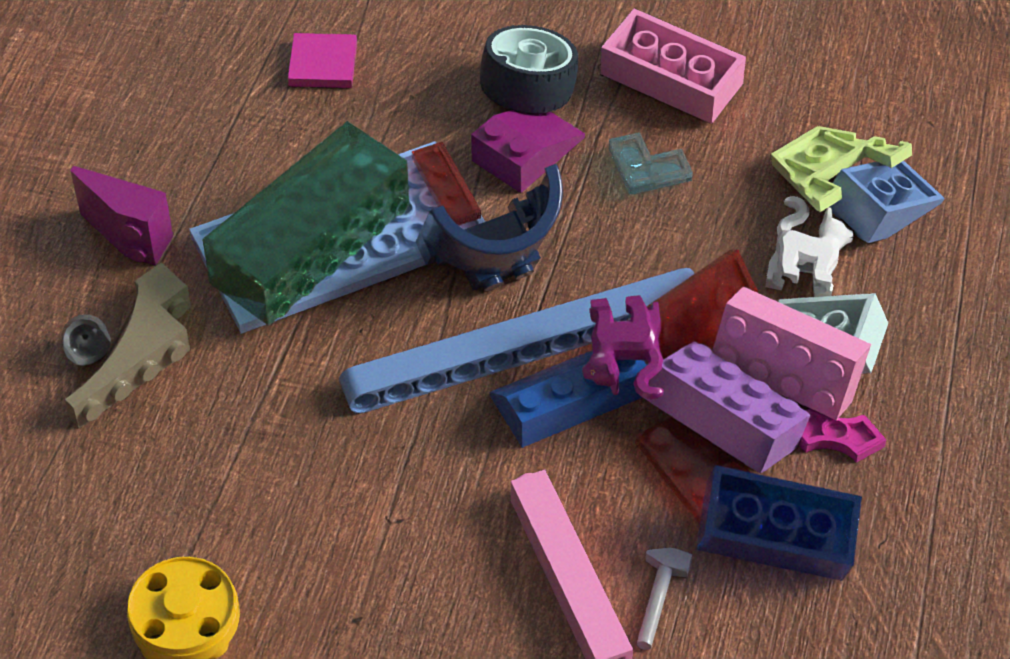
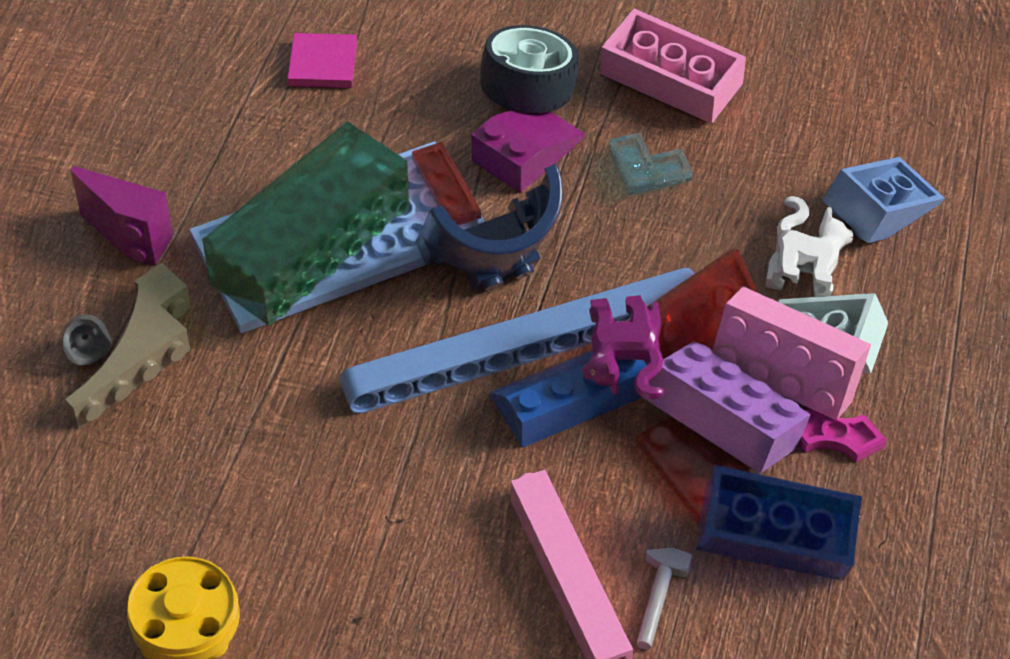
yellowish green wing [771,126,912,212] -> none

